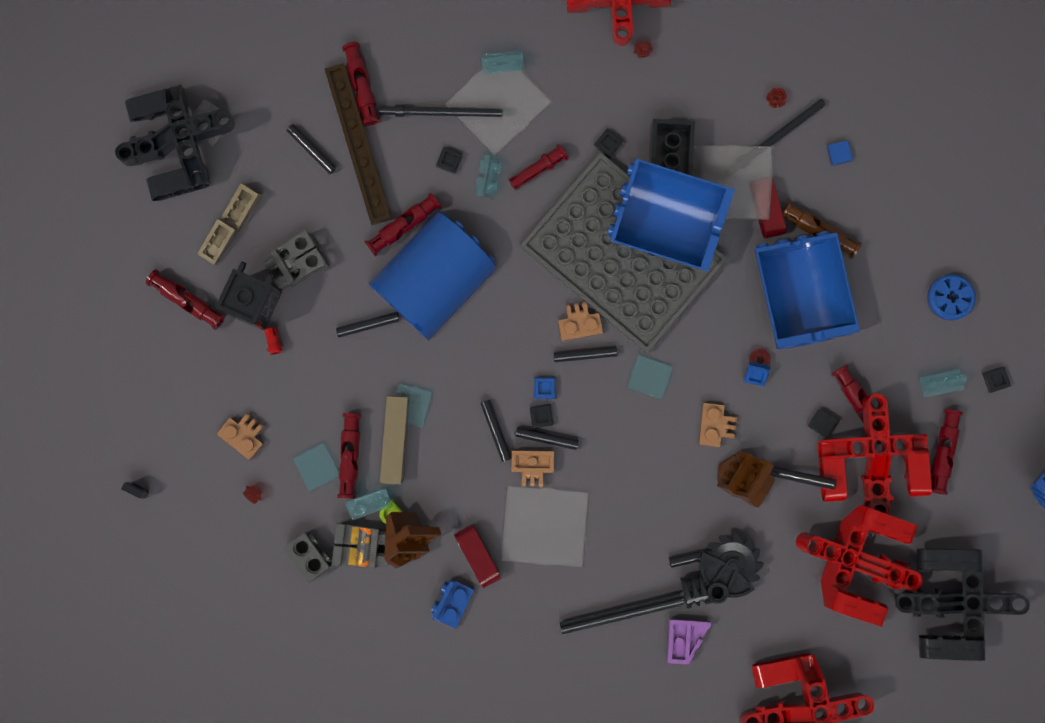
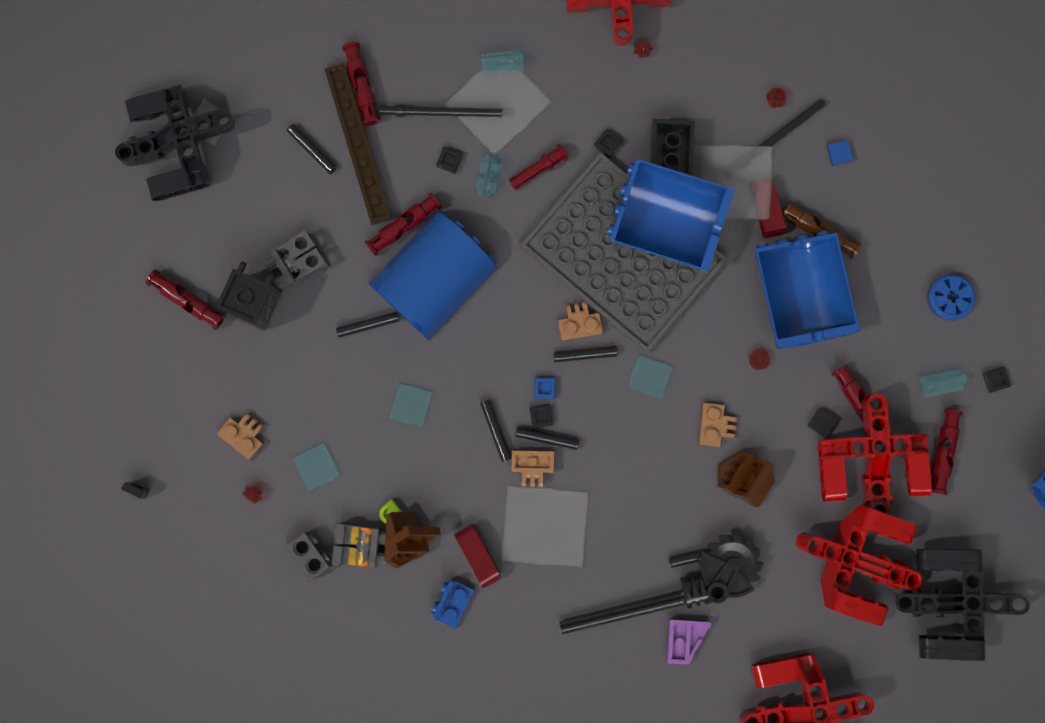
dark tan slope [197,183,263,265] -> none
red pin [264,327,283,355] -> none
dark red piece [337,413,362,499] -> none
clear light blue hinge [345,488,392,520] -> none
dark tan slope [380,396,409,485] -> none
blue tile [744,361,770,387] -> none
black piece [771,466,837,490] -> none

